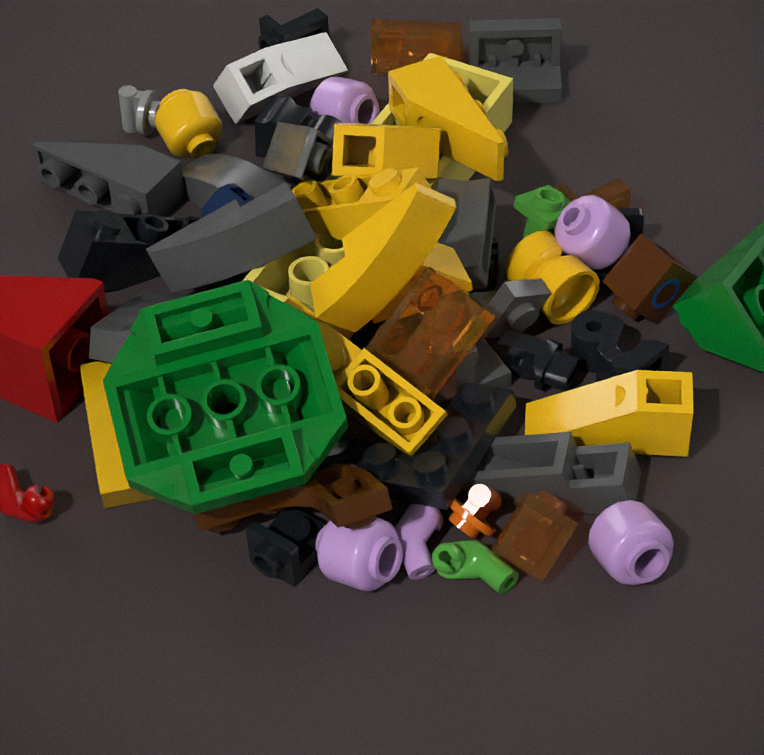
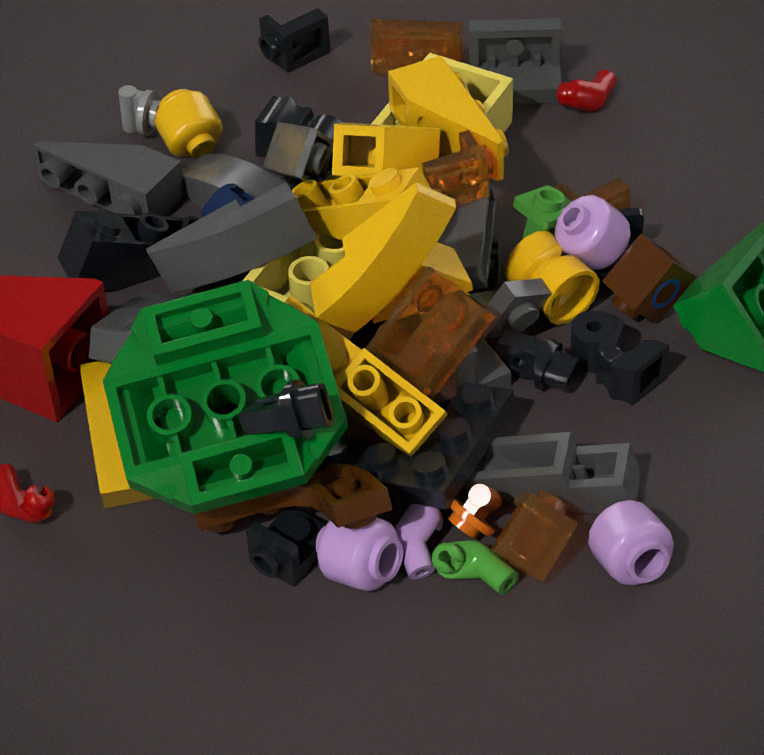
white slope [213,32,348,125] -> none
lavender head [310,77,380,124] -> none
yellow slope [524,370,693,457] -> none
none -> black piece [238,379,334,439]
none -> clear orange bracket [422,130,494,206]
none -> red arm [556,70,617,112]

